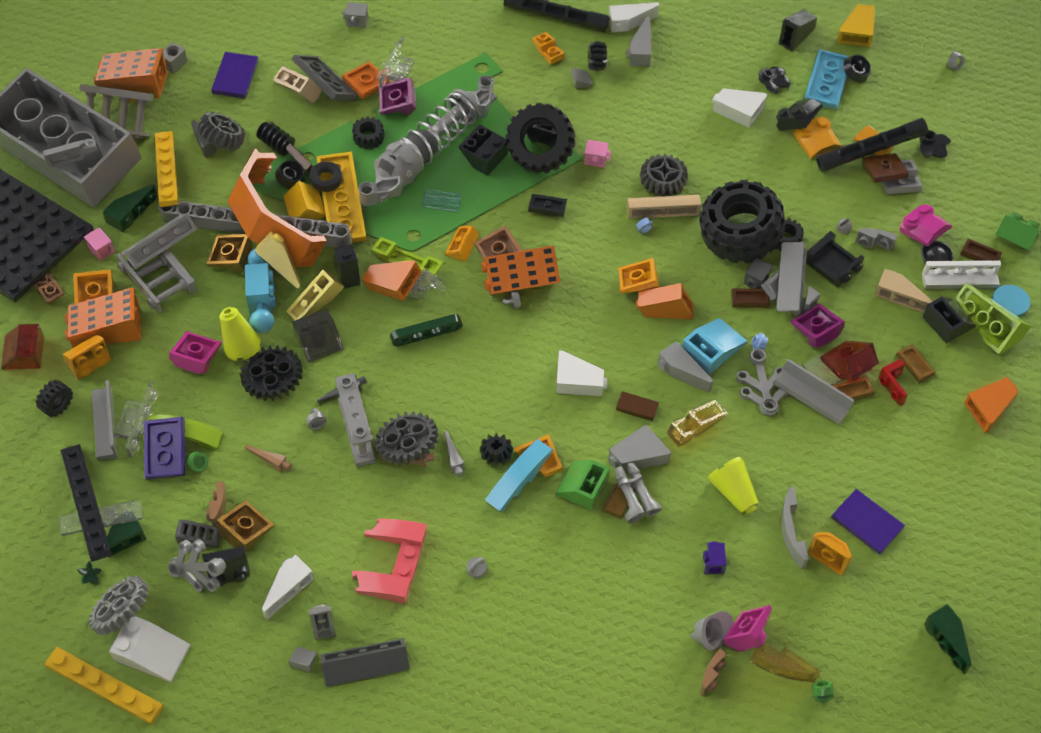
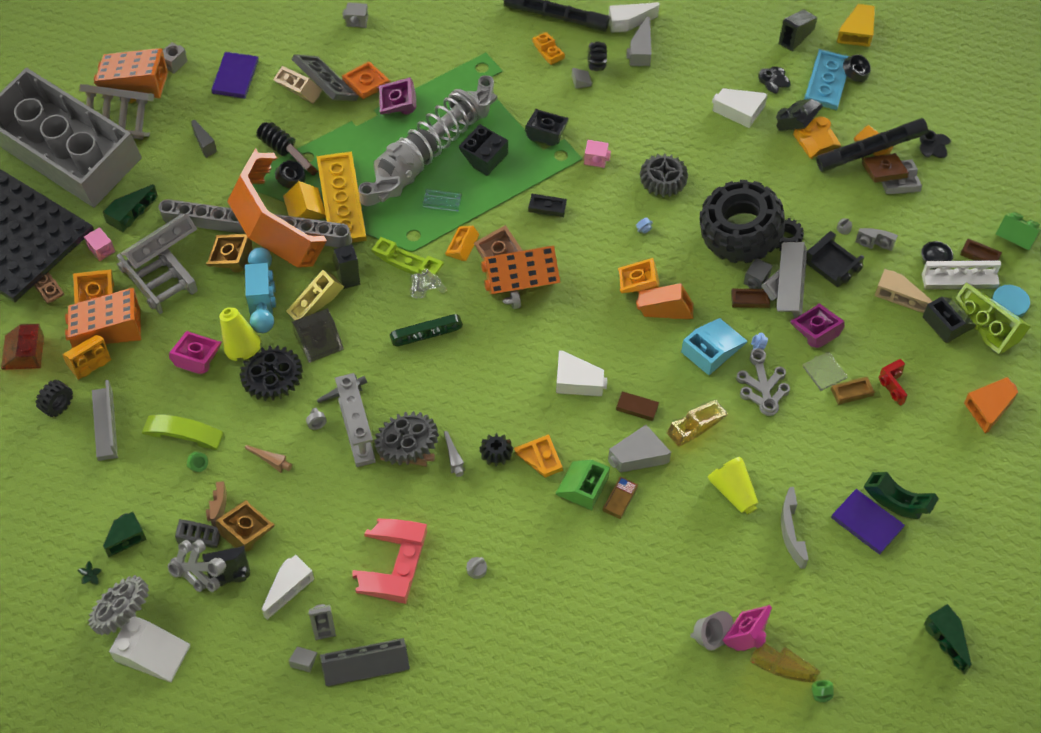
light grey hinge [43,138,97,168] -> none
yellow plate [44,647,164,725] -> none
clear bracket [58,500,143,536] -> none
black plate [60,444,112,562] -> none
clear bracket [114,382,158,457] -> none
dark purple tile [144,417,185,480] -> none
yellow plate [155,131,179,207] -> none
dark grey gear [197,112,246,151] -> none
light yellow slope [255,232,301,289] -> none
black tyre [310,161,342,192] -> none
black tyre [352,116,384,149] -> none
orange slope [362,260,422,302] -> none
clear bracket [377,37,414,88] -> none
medium azure slope [485,439,553,512] -> none
black tyre [505,103,575,174] -> none
light grey piece [615,463,662,523] -> none
tan brick [626,195,701,219] -> none
light grey slope [657,341,713,393] -> none
medium nougat slope [700,649,726,696] -> none
dark purple brick [703,541,727,574] -> none
light grey panel [773,359,854,425] -> none
light grey slope [803,287,820,313] -> none
light orange slope [807,532,852,576] -> none
clear red slope [820,340,879,381] -> none
pearl gold tile [896,344,935,383] -> none
dark pink slope [900,204,952,247] -> none
light grey tile [946,51,965,70] -> none
none -> dark green arch [863,472,939,519]

